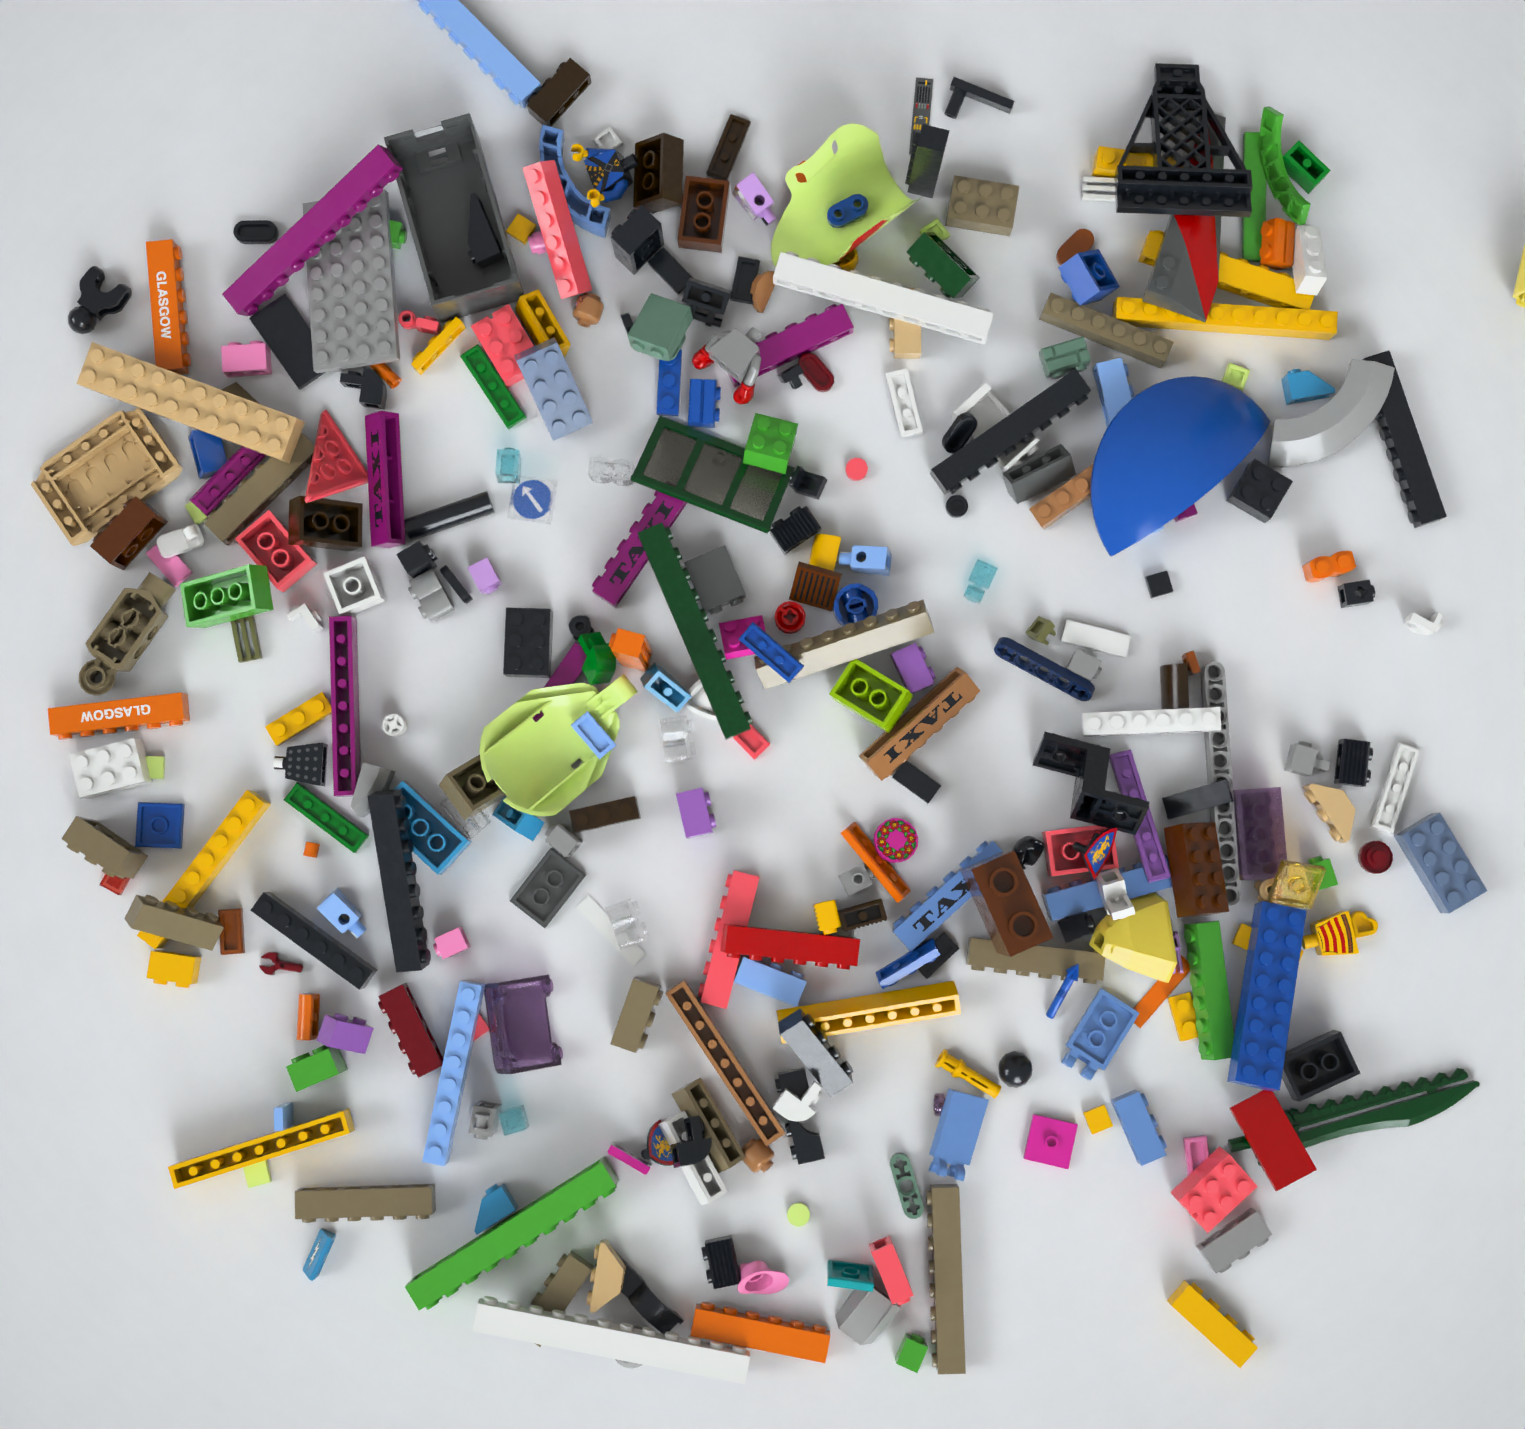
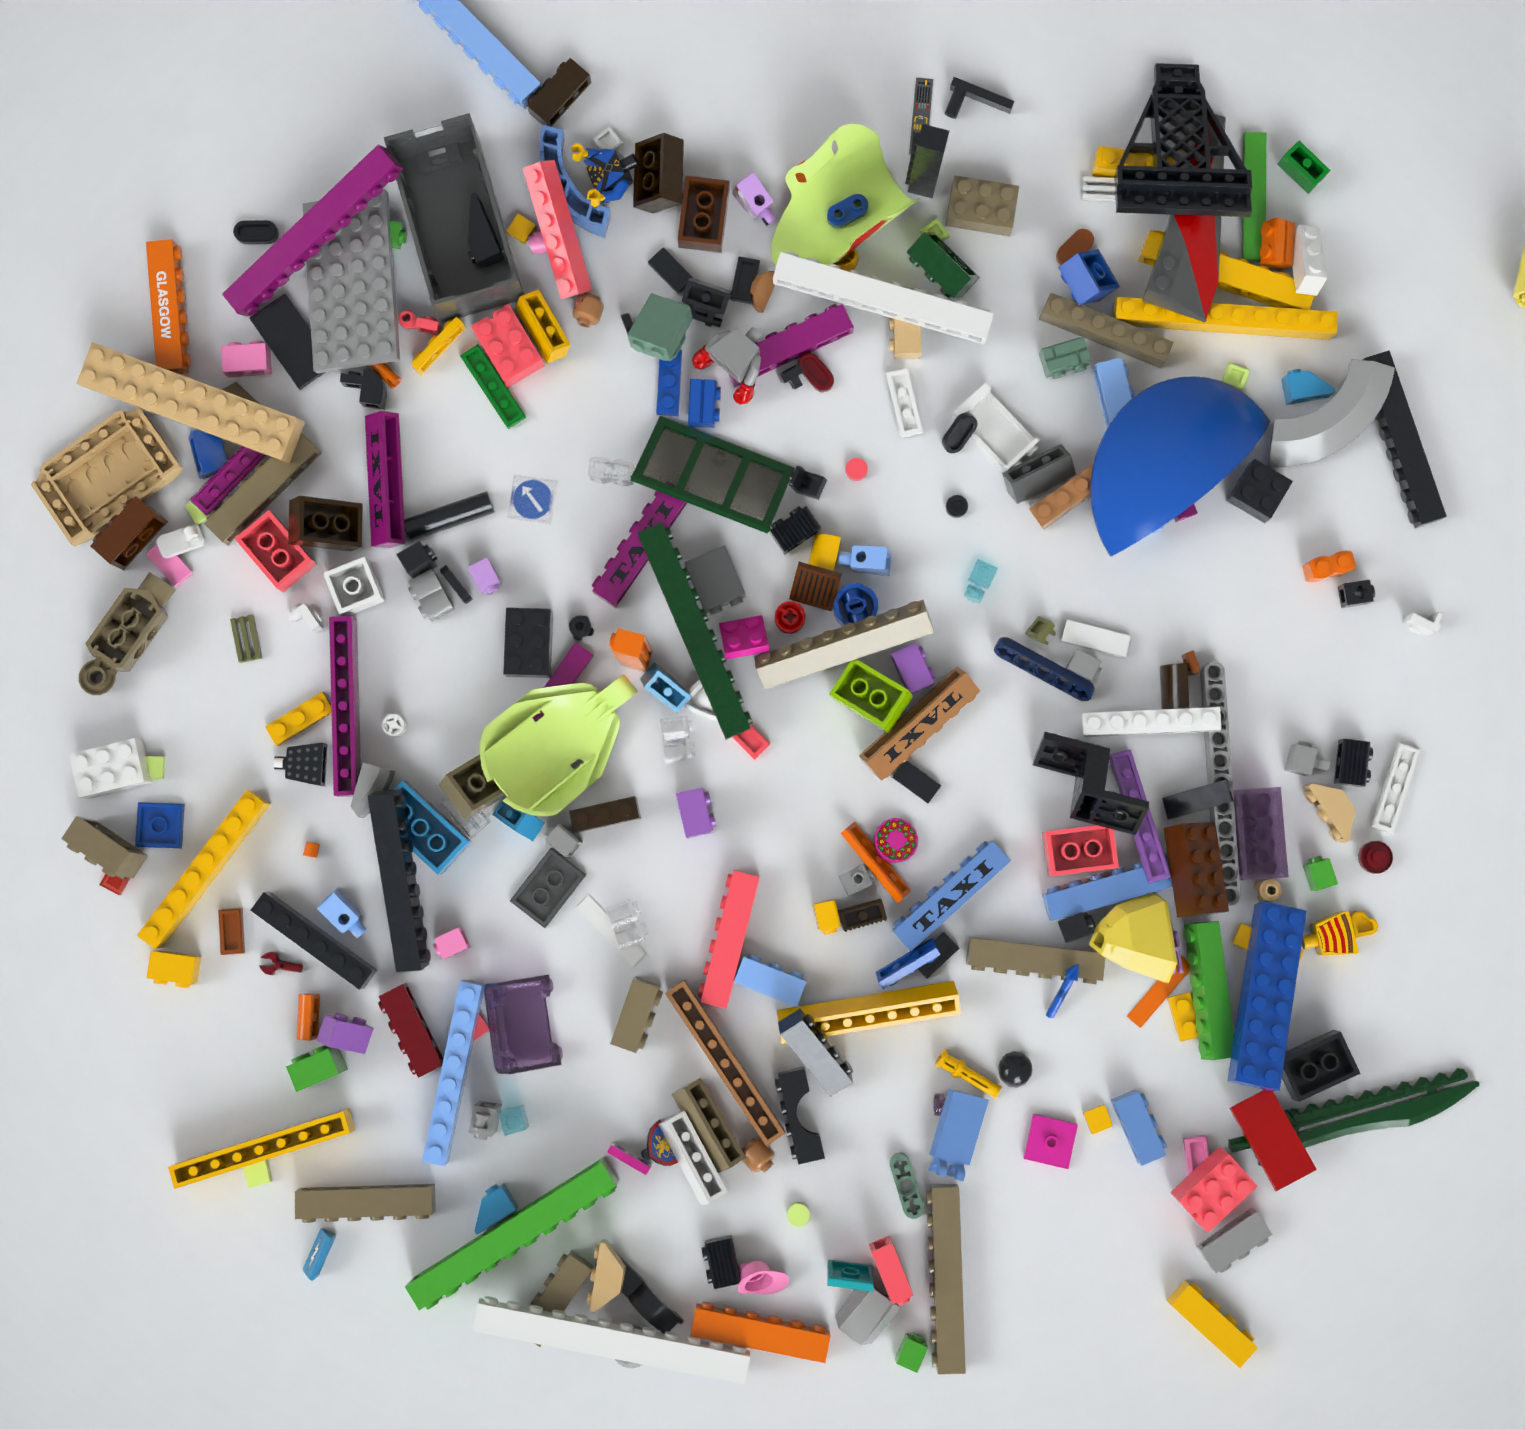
orange brick [48,692,190,740] -> none
black piece [68,266,132,334] -> none
dark tan brick [124,895,224,951] -> none
bright green brick [180,564,274,628] -> none
light blue tile [274,1102,294,1131] -> none
green tile [284,782,369,853] -> none
coral tile [305,410,368,503] -> none
clear light blue brick [495,448,522,483] -> none
brick [514,337,593,441] -> none
light blue tile [571,711,616,759] -> none
green brick [578,632,616,685] -> none
black brick [611,206,664,275] -> none
black brick [670,1116,712,1168] -> none
dark brown tile [706,114,751,181] -> none
red brick [721,924,860,970] -> none
blue tile [739,622,804,683] -> none
bright green brick [743,413,798,474] -> none
white brick [772,1080,823,1122] -> none
black brick [929,369,1091,495] -> none
reddish brown brick [960,850,1054,957] -> none
black hair [1012,836,1045,869] -> none
medium blue tile [1061,988,1139,1080] -> none
shield [1073,827,1117,880] -> none
white brick [1096,868,1135,920] -> none
black tile [1145,571,1173,598] -> none
bright green tile [1260,106,1311,225] -> none
clear yellow tile [1267,860,1326,909] -> none
sand blue brick [1394,813,1488,914] -> none

